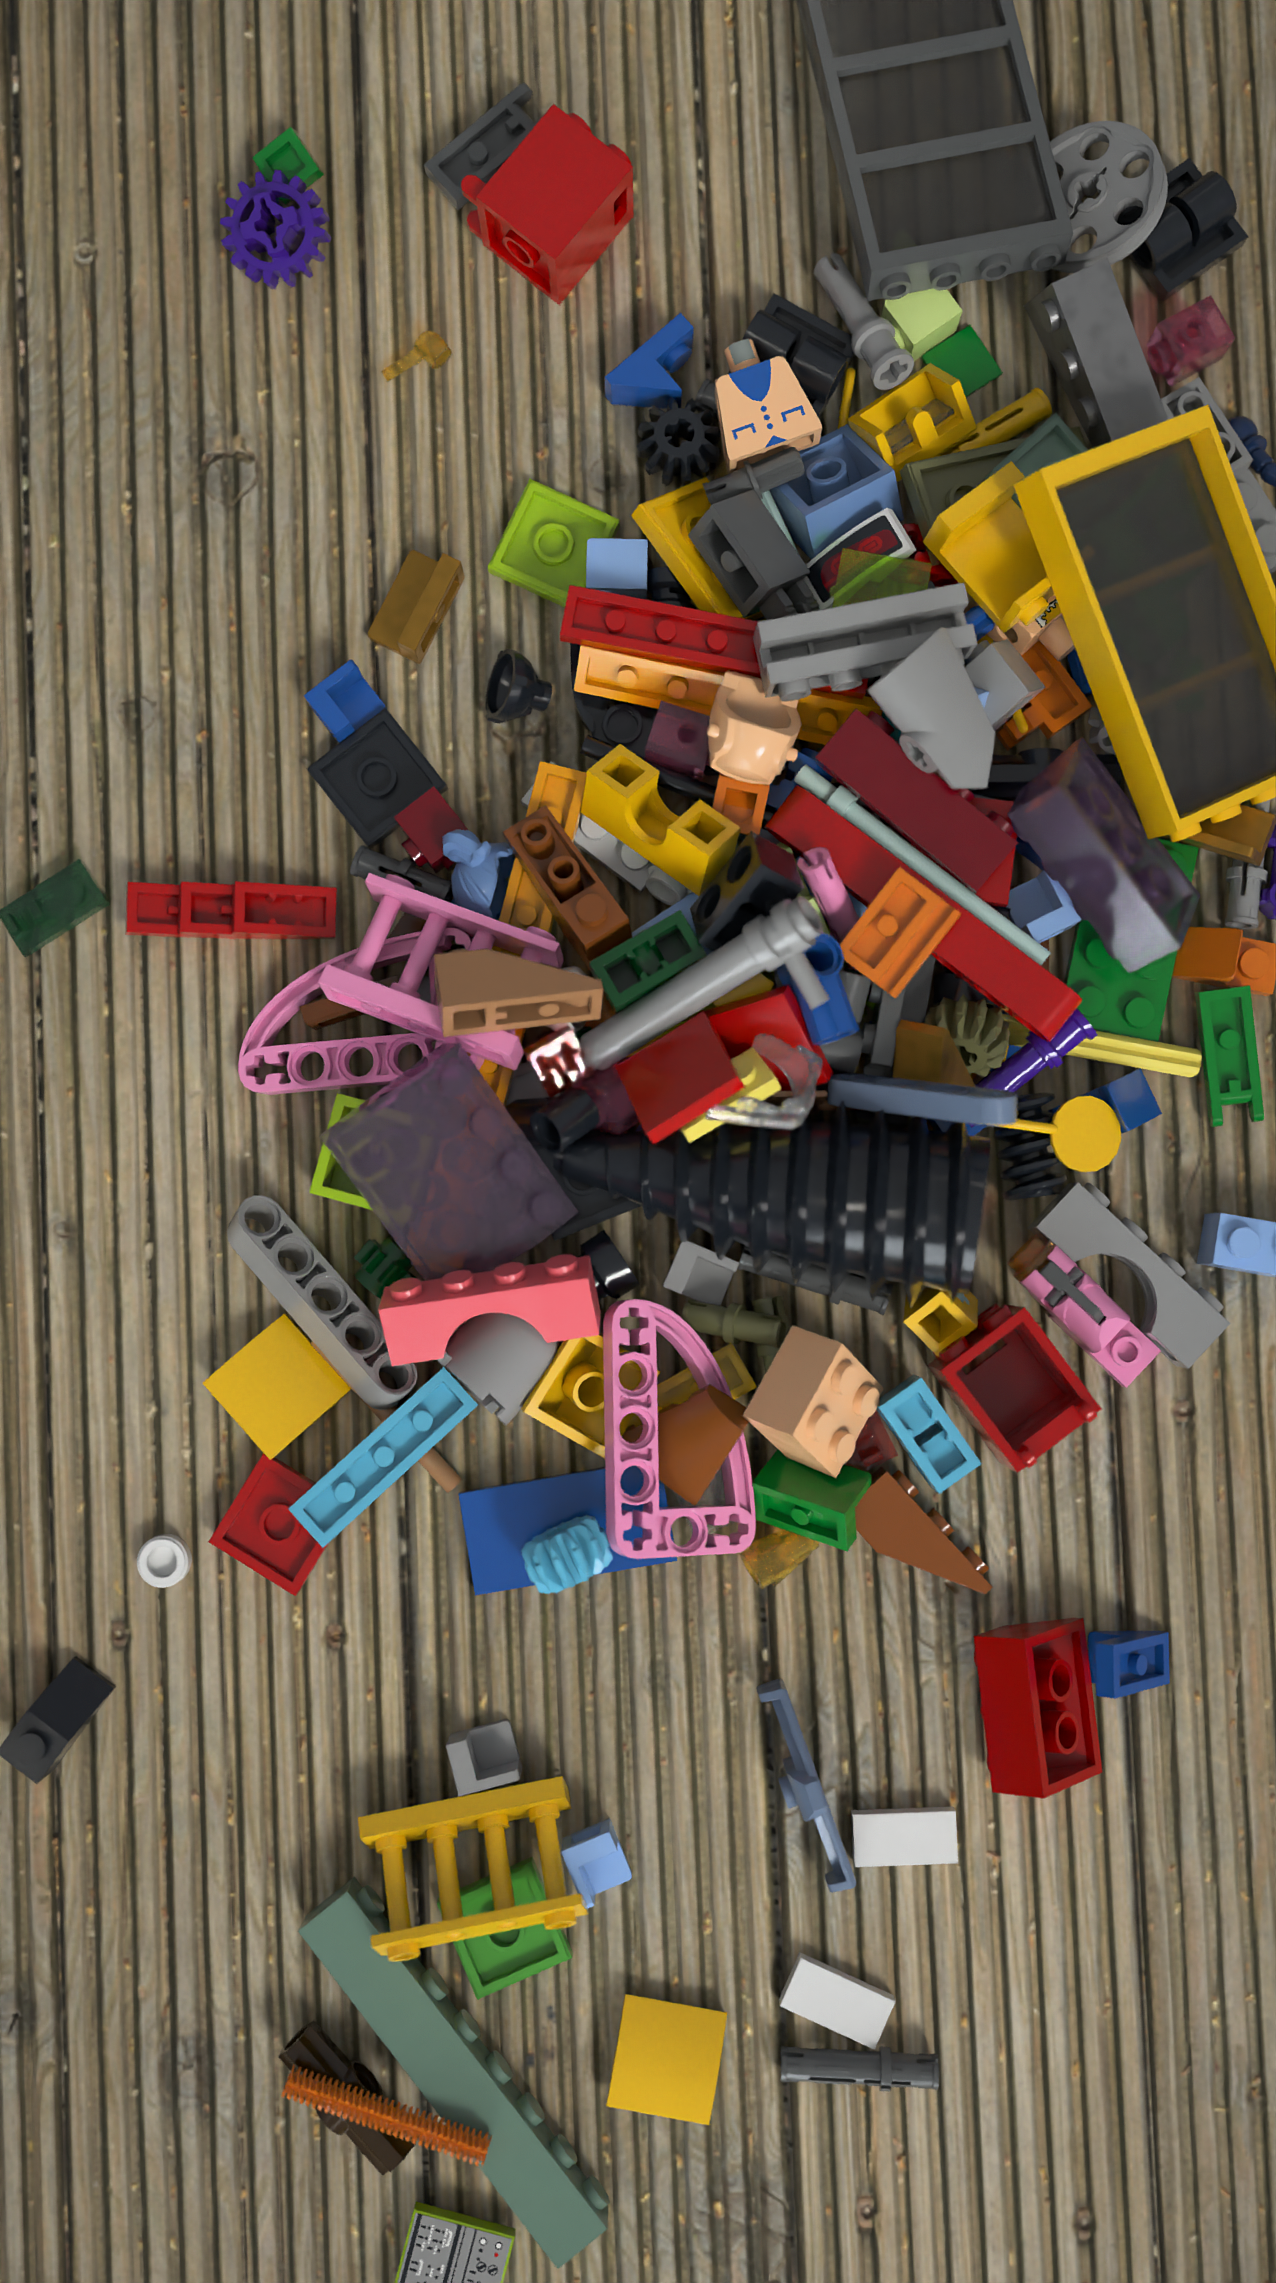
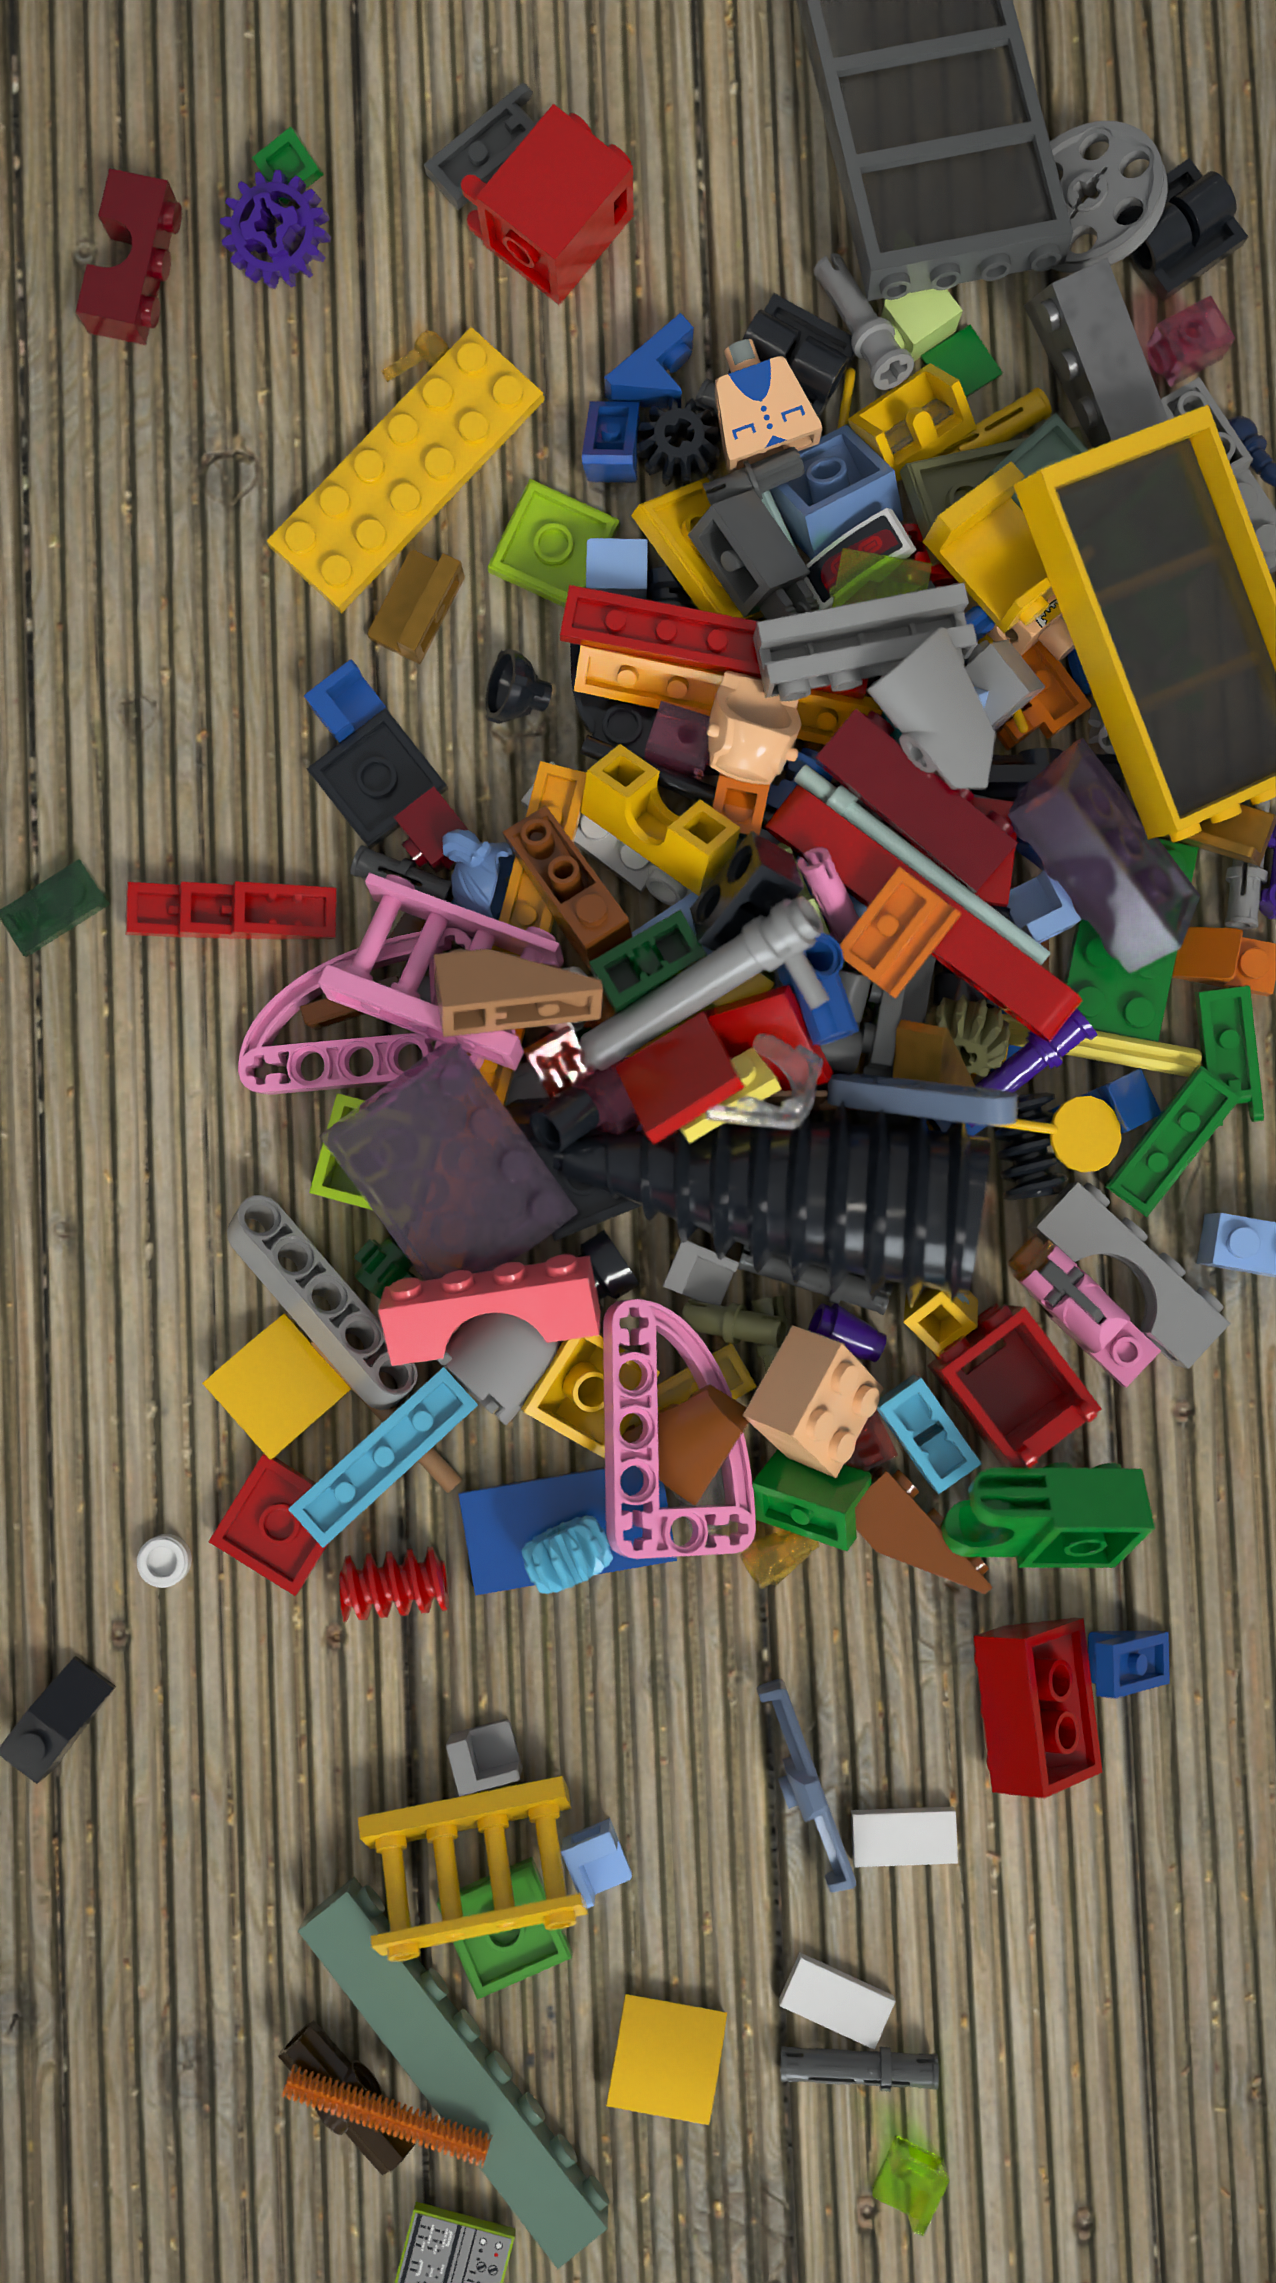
none -> dark red arch [76,168,182,345]
none -> yellow plate [266,327,544,614]
none -> red piece [339,1546,449,1622]
none -> blue slope [582,401,640,483]
none -> dark purple cone [808,1303,887,1363]
none -> clear neon green panel [871,2135,950,2237]
none -> green brick [941,1462,1155,1568]
none -> green tile [1104,1064,1242,1217]

